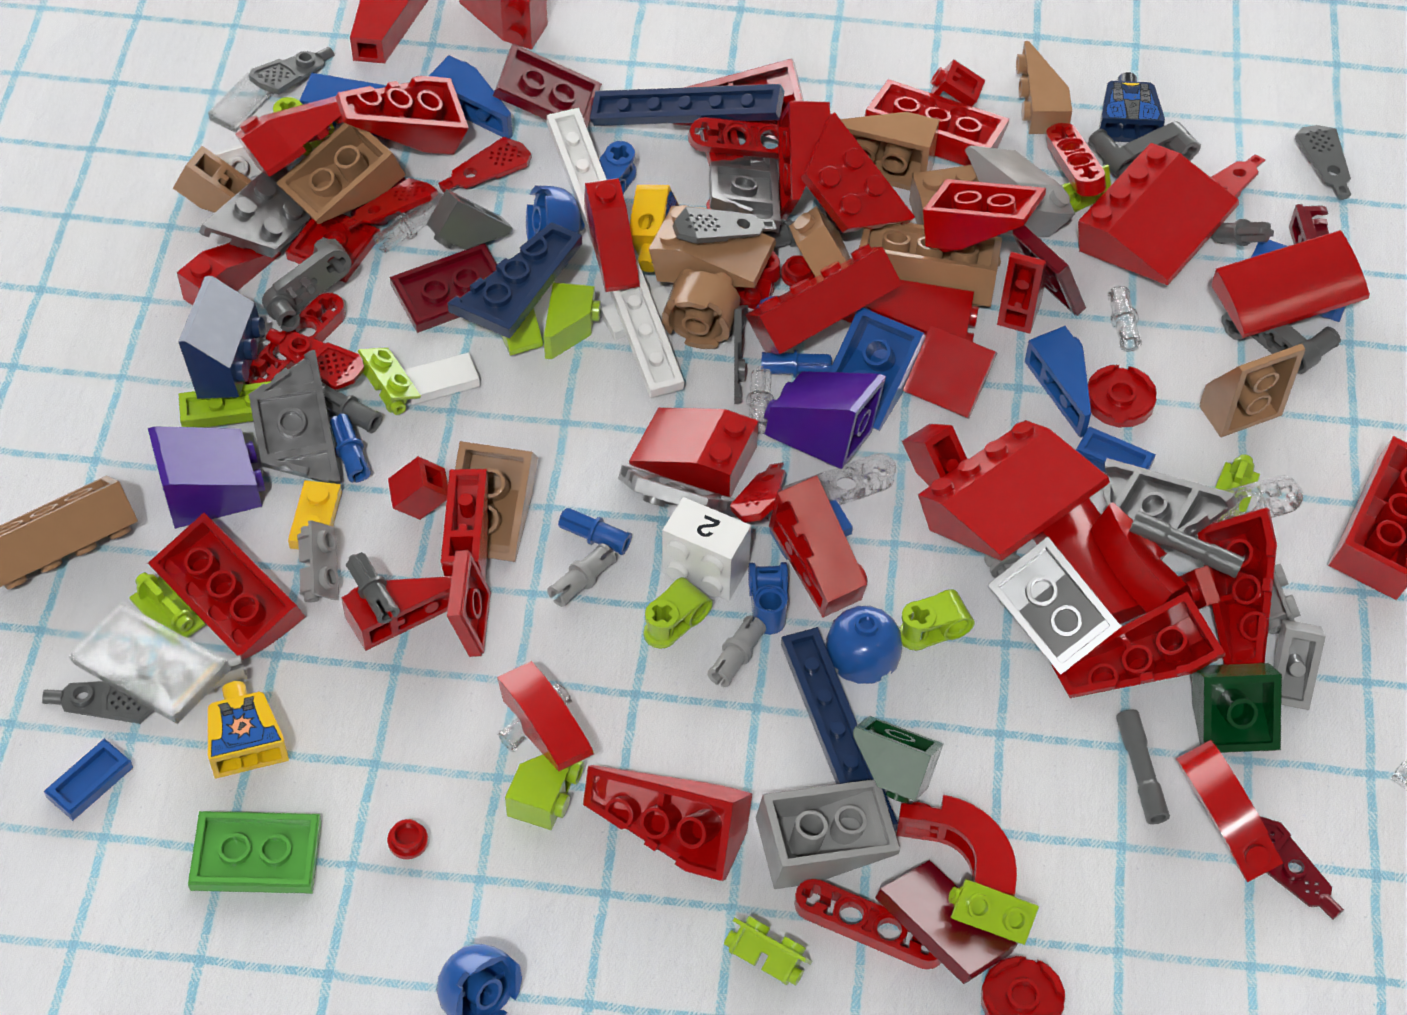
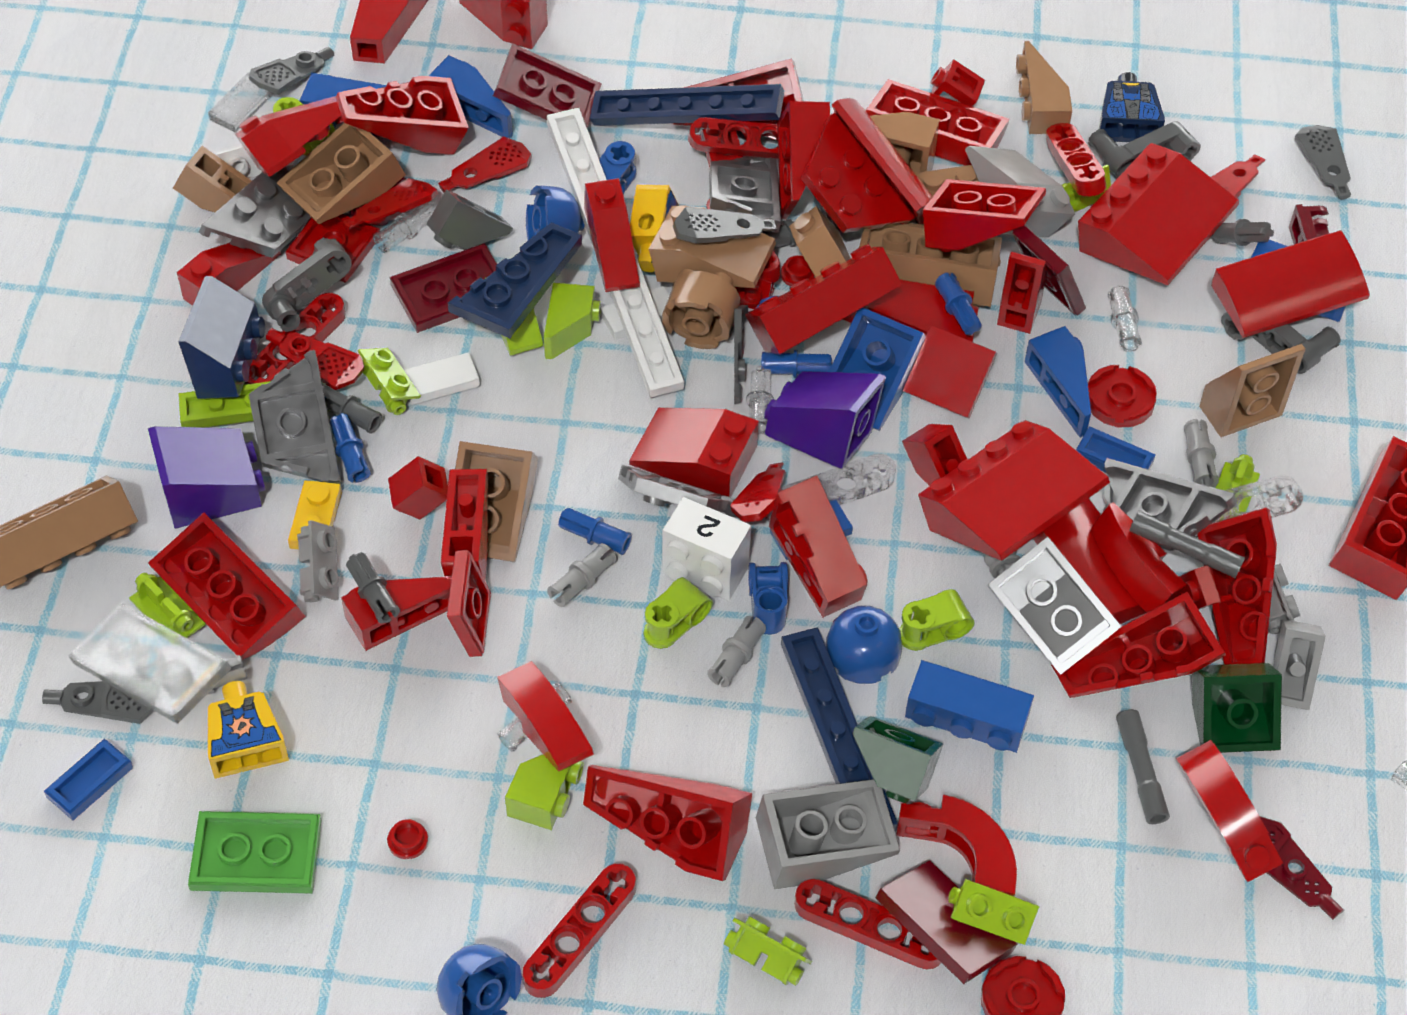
none -> red beam [522,864,636,998]
none -> red slope [831,98,933,225]
none -> blue brick [905,660,1034,753]
none -> blue axle [935,273,982,335]
none -> light grey pin [1184,419,1219,487]

